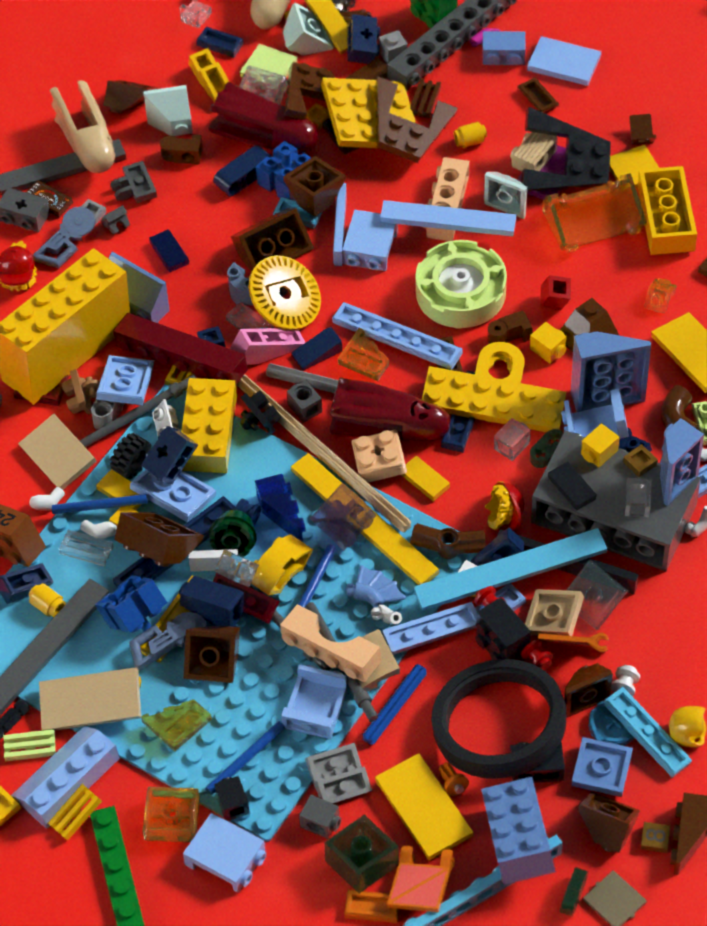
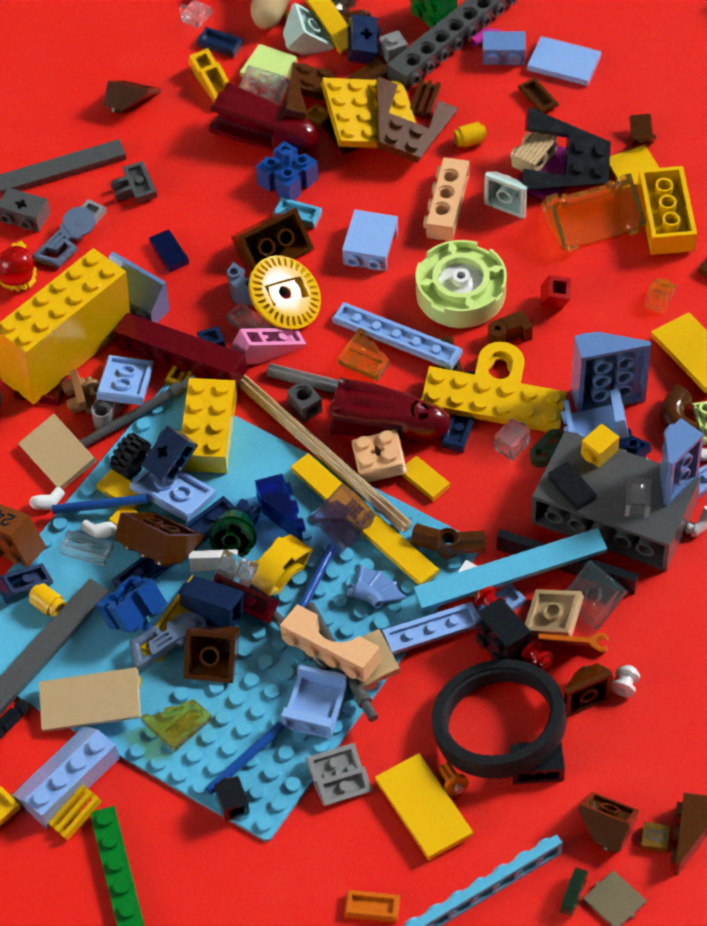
yellowish green tile [3,729,56,761] -> none
reddish brown tile [26,180,73,217] -> none
tan piece [50,80,115,173] -> none
dark grey tile [100,205,130,235] -> none
light aqua slope [143,85,193,136] -> none
clear yellow brick [143,787,200,842] -> none
white hinge [152,399,180,437] -> none
reddish brown leg [160,135,203,164] -> none
light blue panel [183,813,267,893] -> none
dark blue beam [213,145,272,196] -> none
black hips [240,391,282,434] -> none
reddish brown slope [283,156,346,217] -> none
dark blue slope [291,327,342,370] -> none
dark grey brick [299,795,342,839] -> none
slope [324,814,399,893] -> none
light blue tile [333,183,347,266] -> none
blue axle [363,664,427,745] -> none
white arm [371,605,402,624] -> none
light blue tile [380,200,516,237] -> none
flag [387,846,455,912] -> none
dark blue slope [471,528,524,566] -> none
medium blue brick [481,777,556,885] -> none
yellow hair [485,481,525,533] -> none
yellow brick [530,322,566,364] -> none
reddish brown slope [560,298,620,352] -> none
medium blue plate [571,737,633,797] -> none
dark azure tile [588,700,635,746] -> none
medium azure tile [603,687,692,778] -> none
pearl gold tile [623,444,658,477] -> none
yellow helmet [669,706,706,747] -> none

